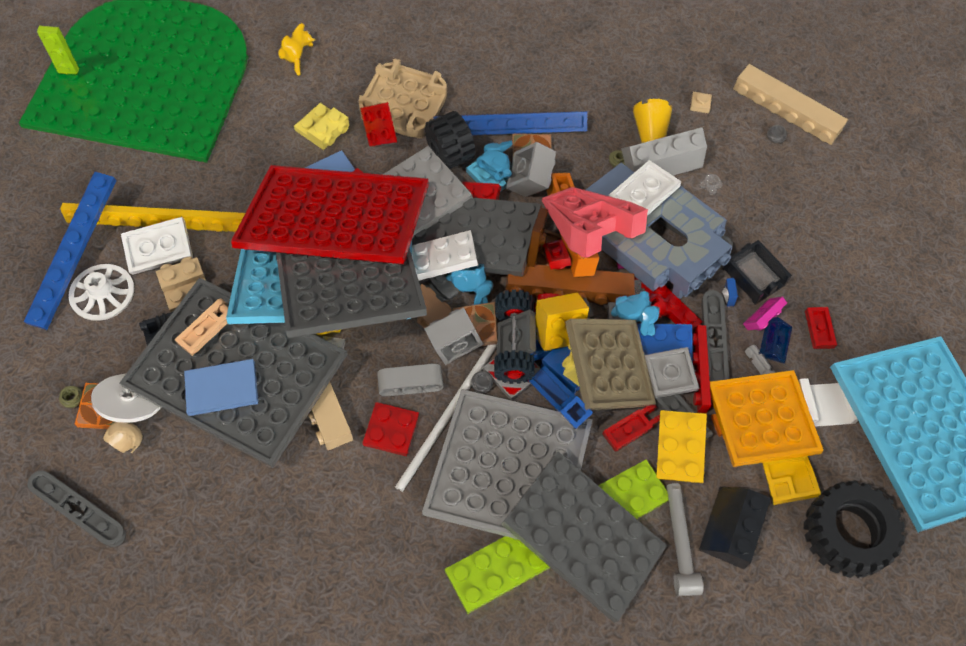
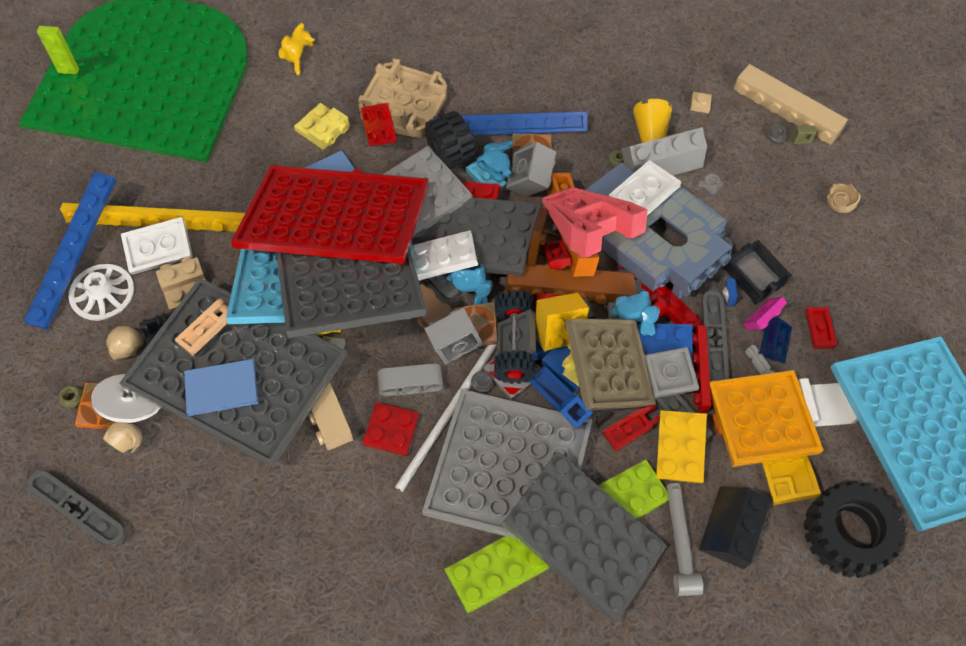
none -> tan hair [106,326,144,360]
none -> olive plate [791,125,817,144]
none -> tan hair [827,183,861,213]

